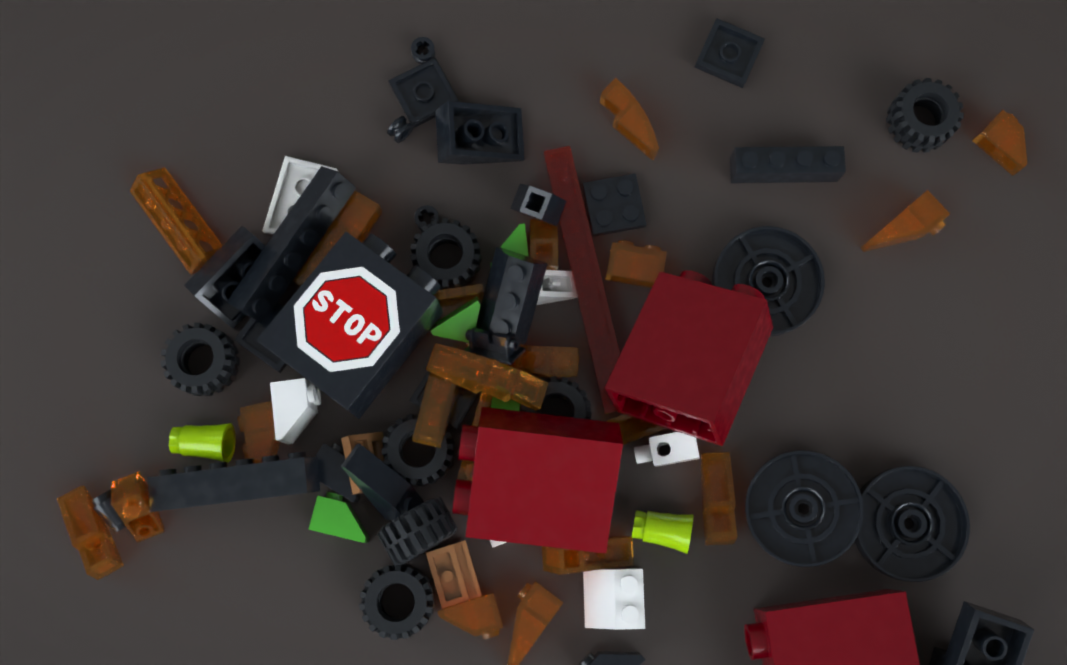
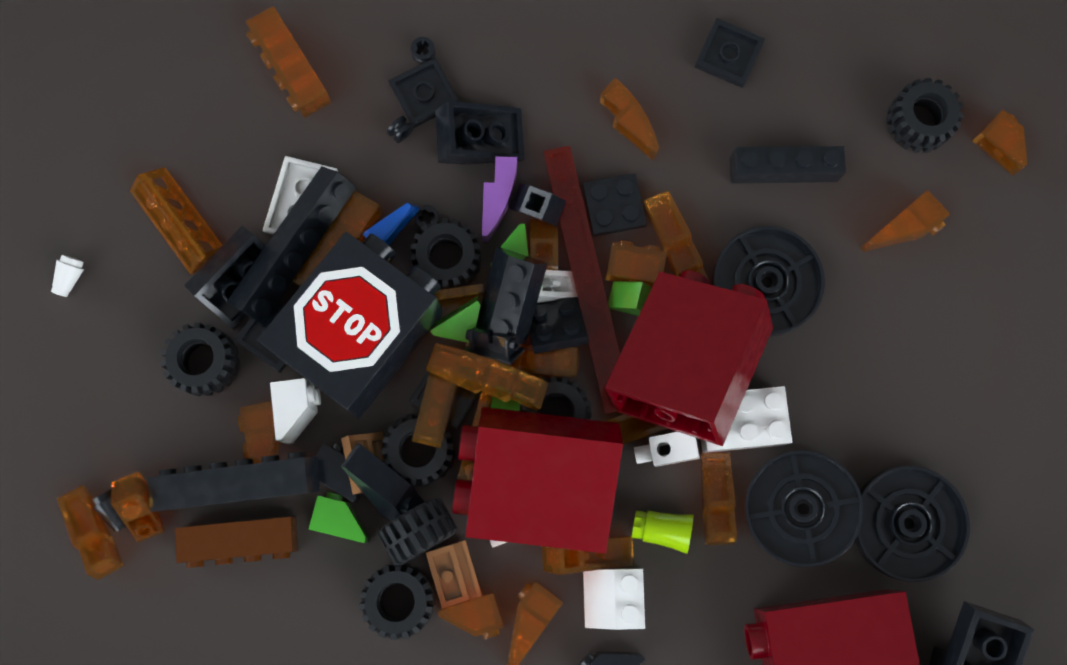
lime plant [169,423,236,463] -> none
none -> white cone [51,254,84,297]
none -> reddish brown brick [175,517,298,568]
none -> clear orange brick [245,6,331,118]
none -> blue slope [363,203,420,246]
none -> medium lavender slope [482,156,517,242]
none -> black plate [529,297,589,354]
none -> bright green slope [607,281,652,316]
none -> clear orange slope [644,190,709,279]
none -> white brick [701,386,792,453]

